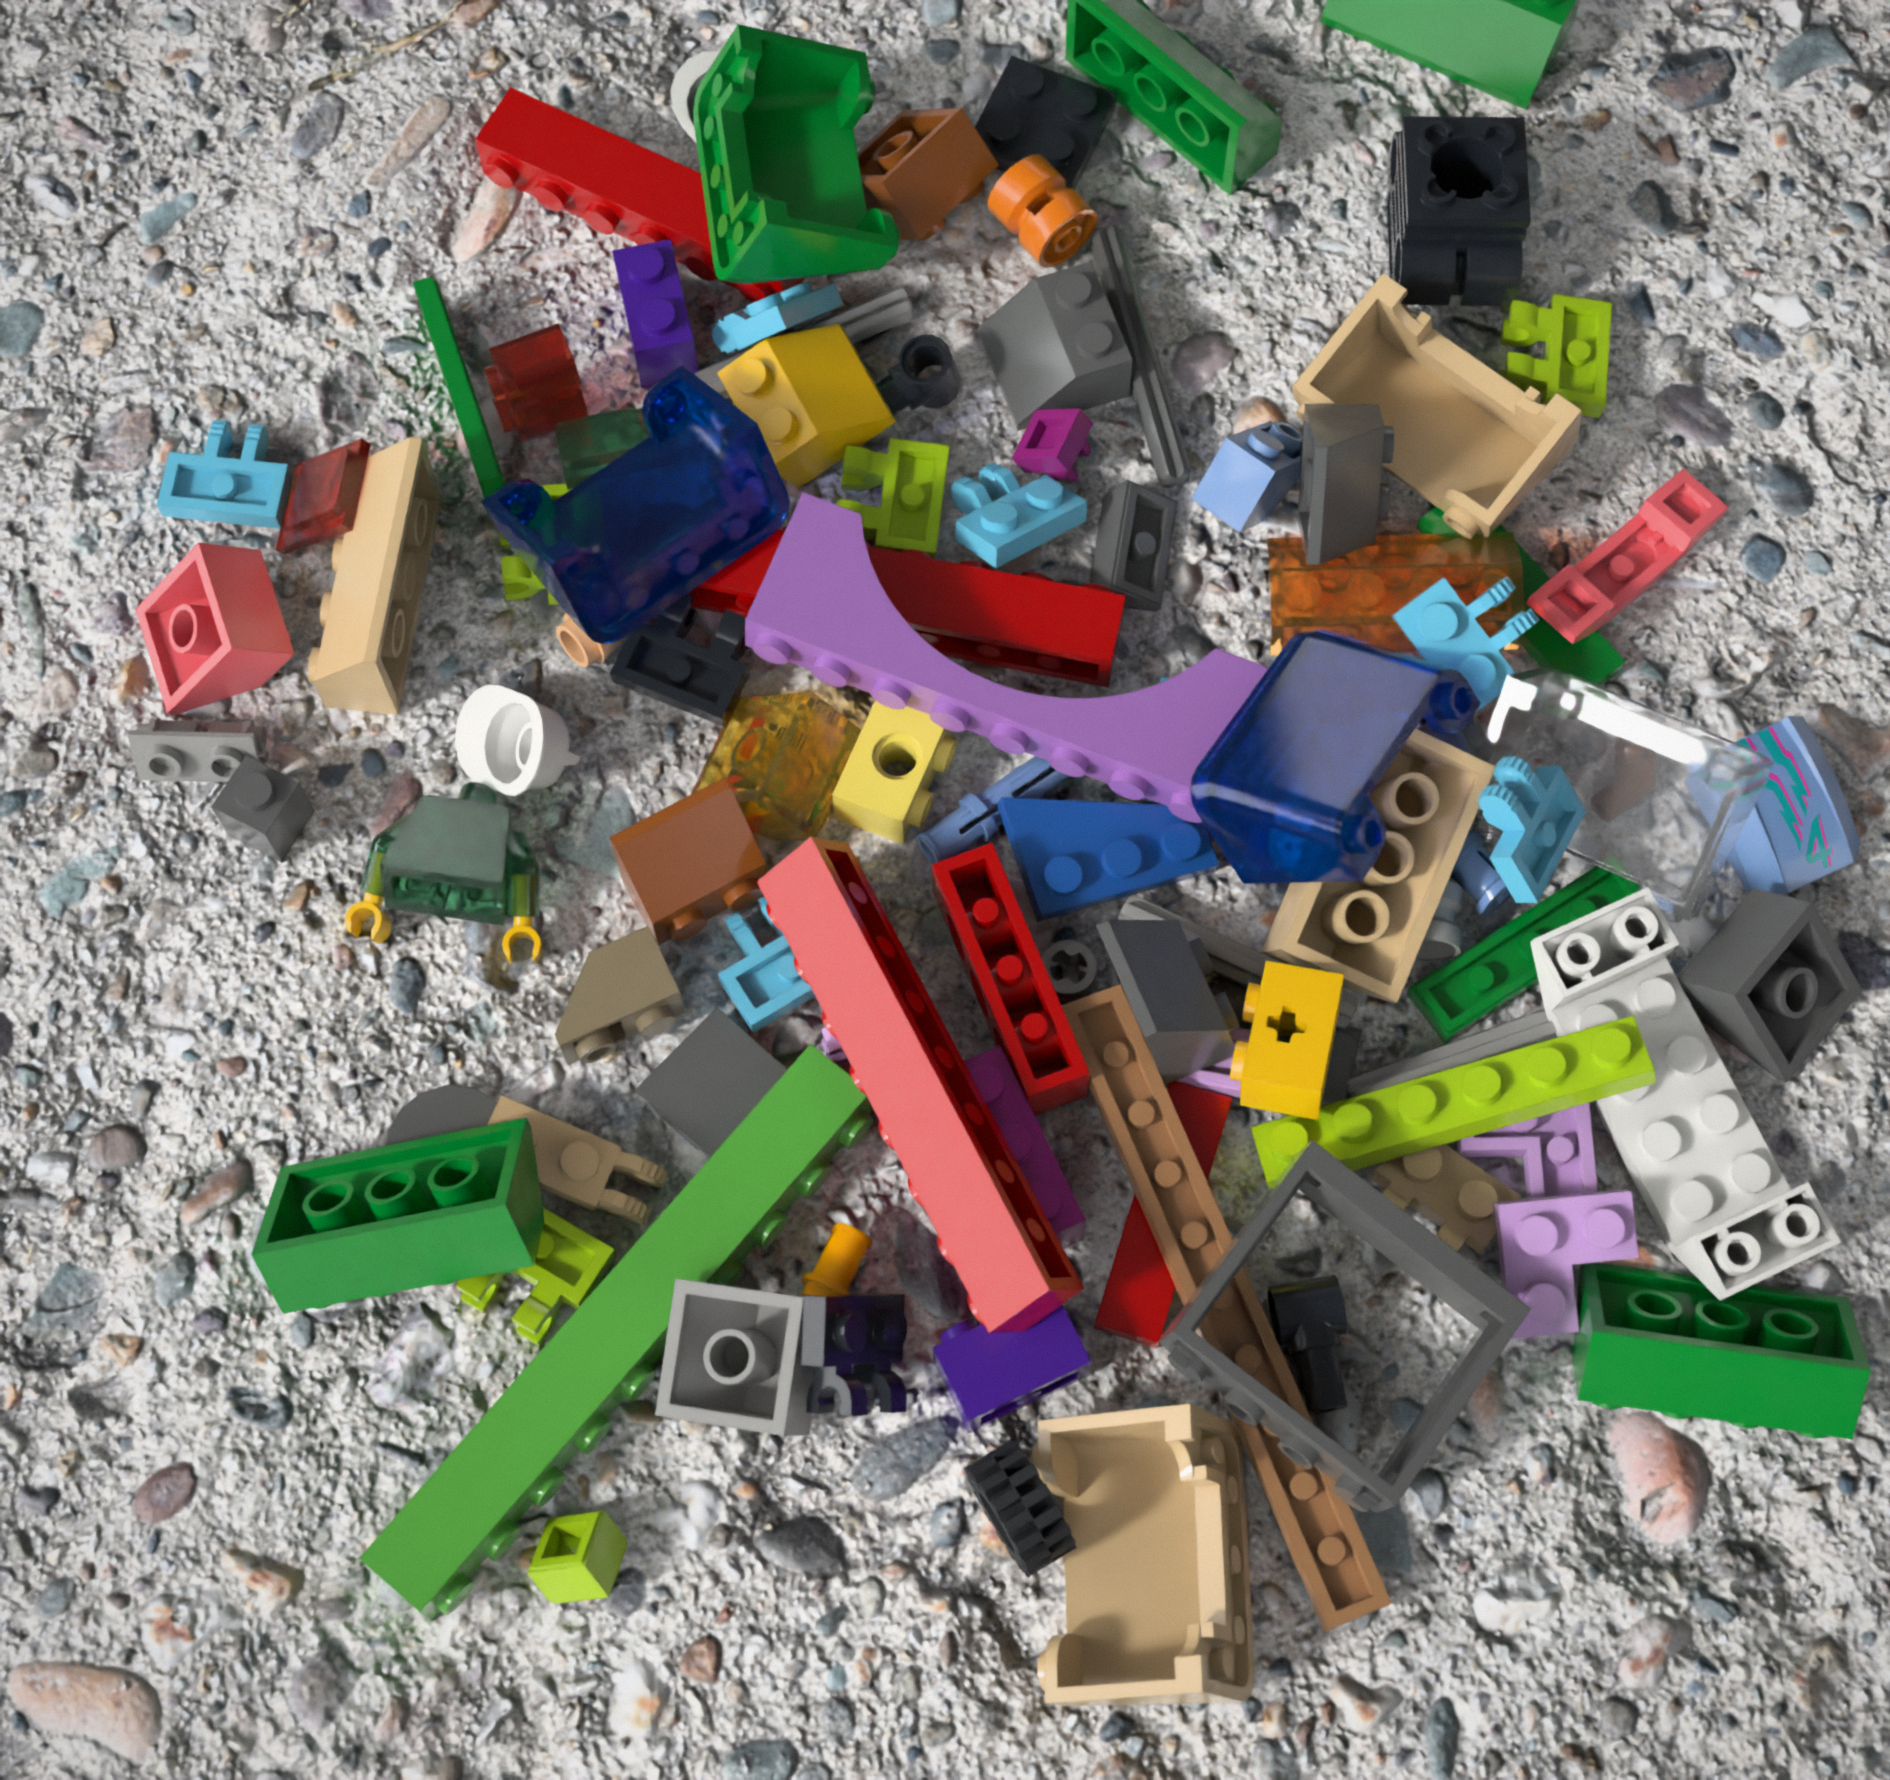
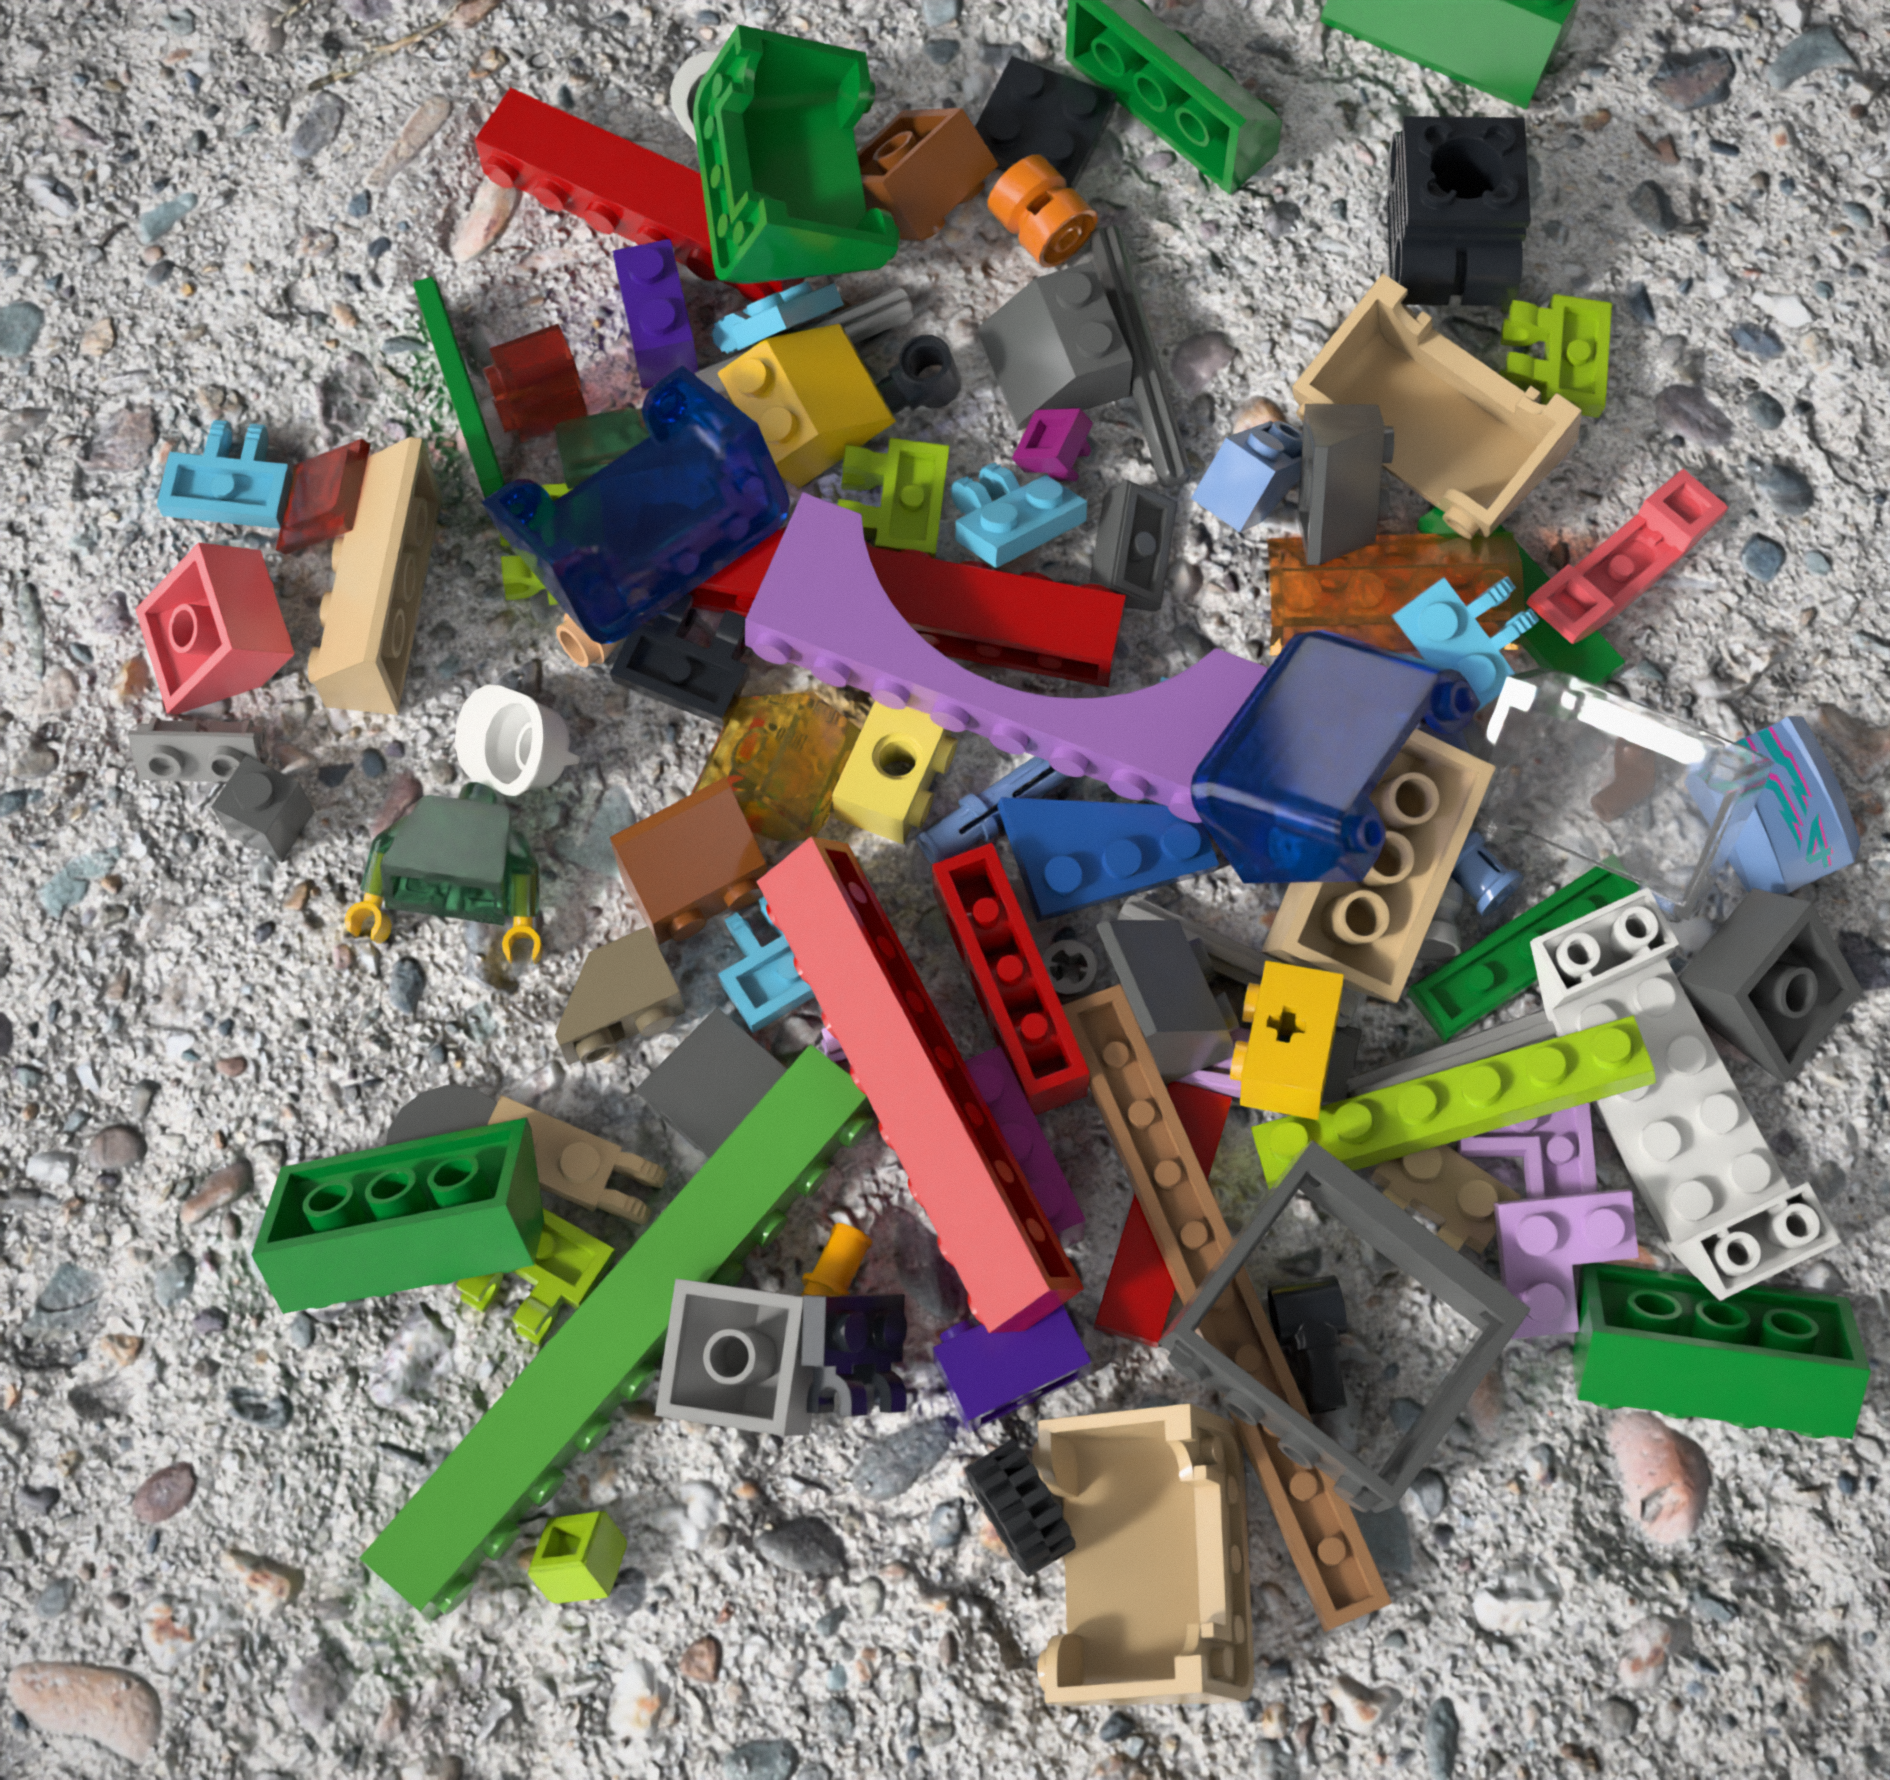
medium azure hinge [1477,755,1586,903] -> none

